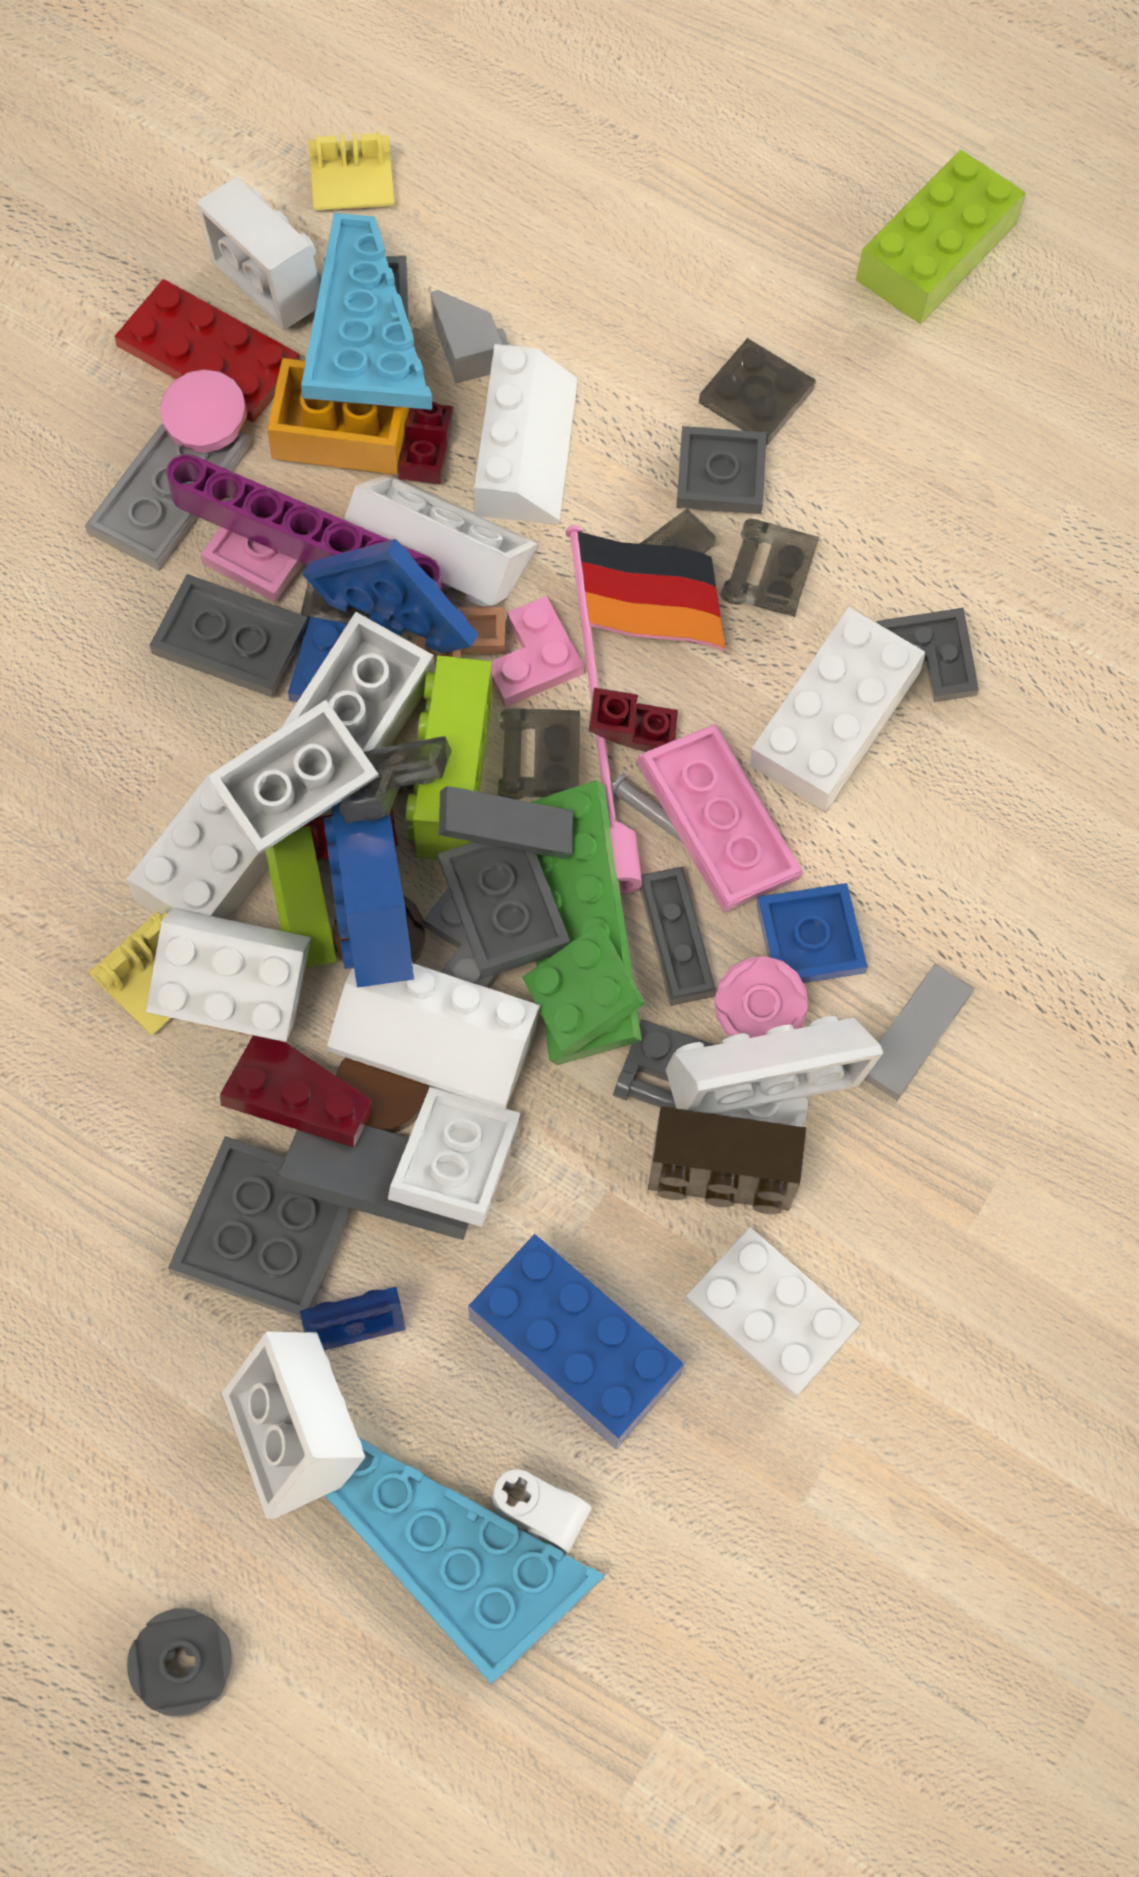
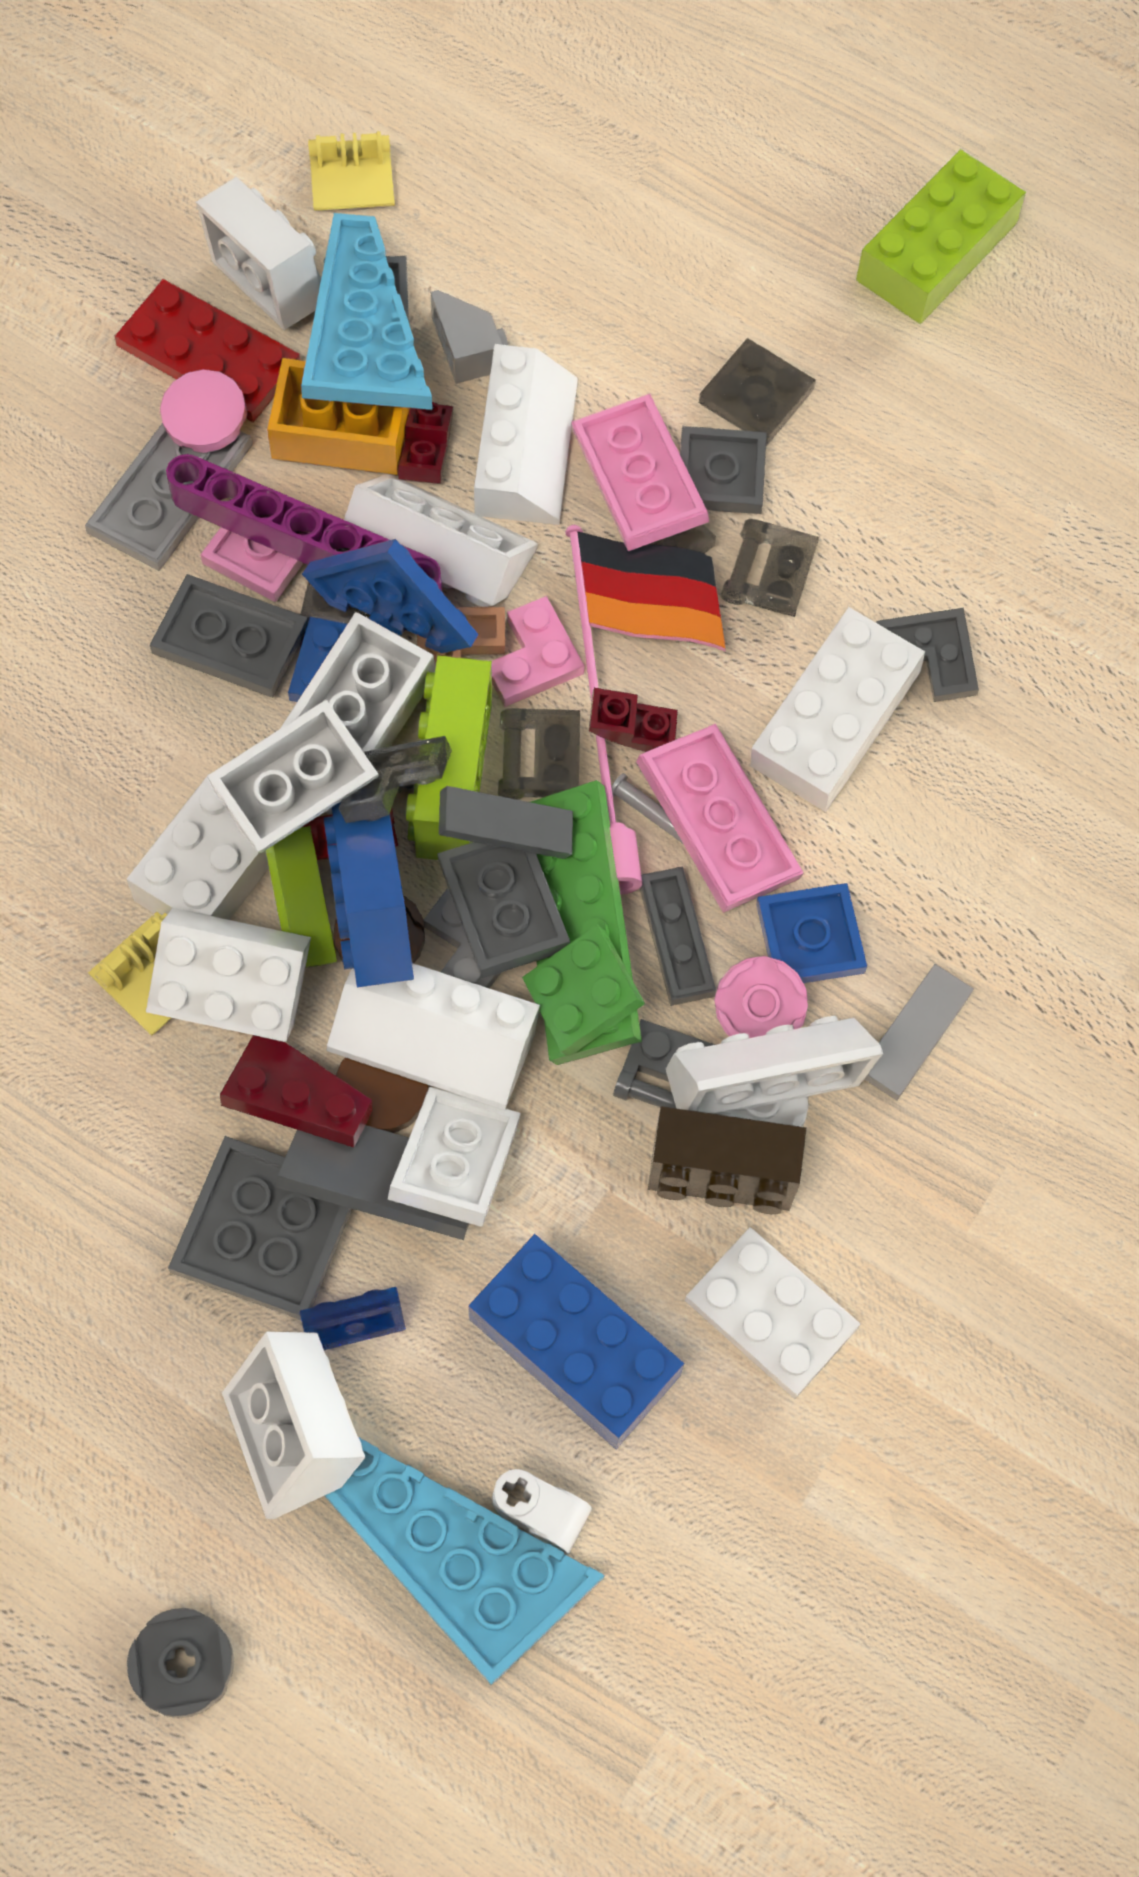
none -> bright pink tile [571,394,709,551]

